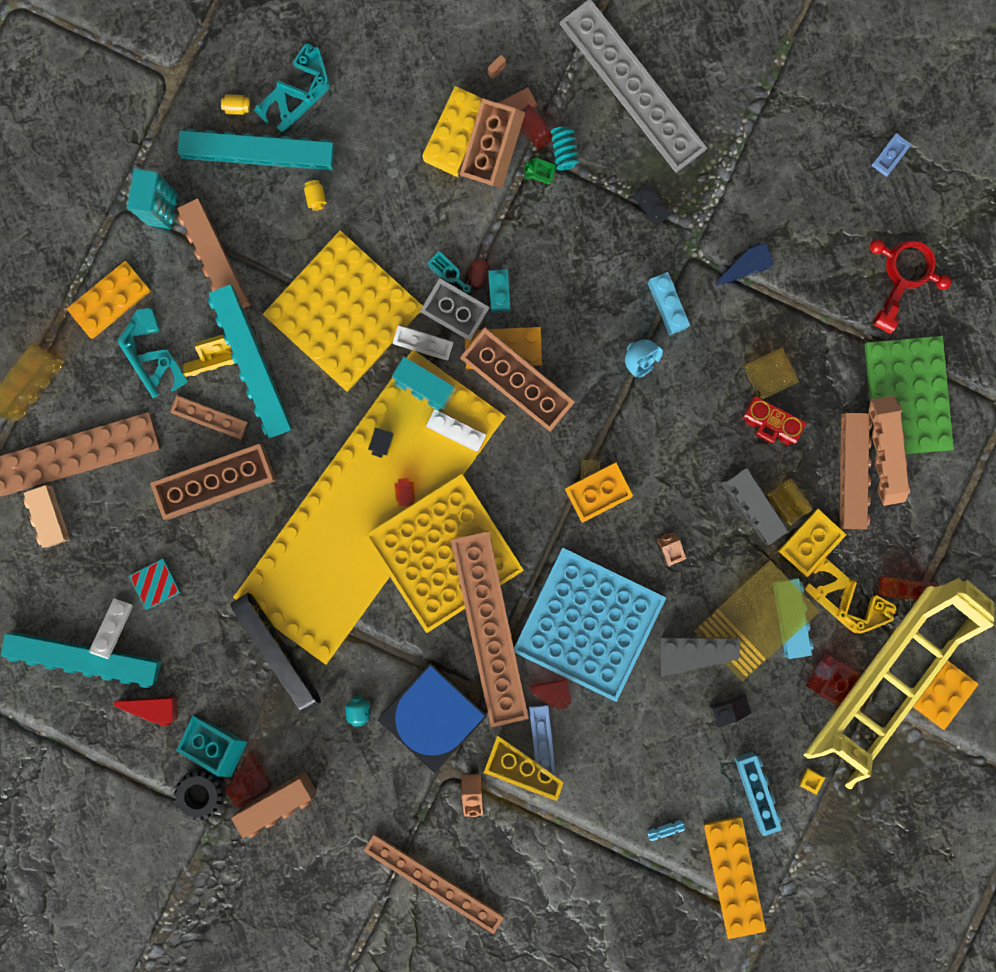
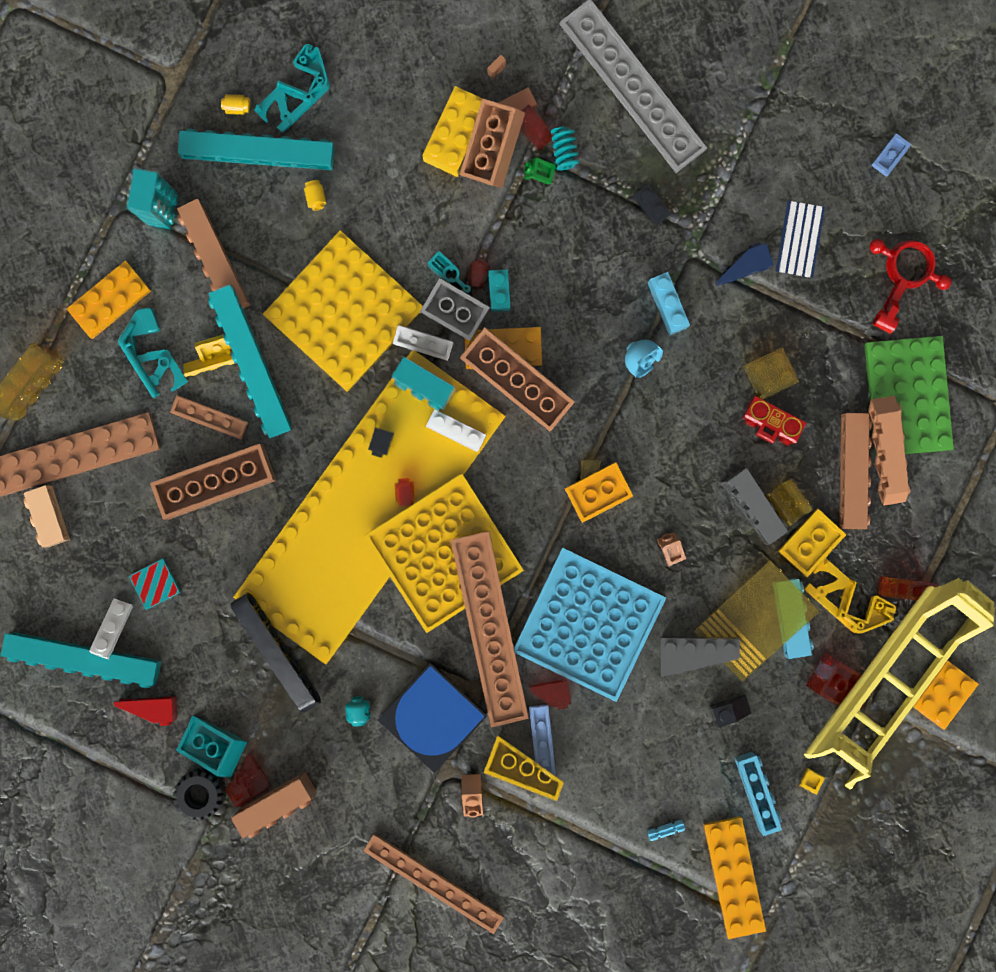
none -> sticker [776,201,825,278]

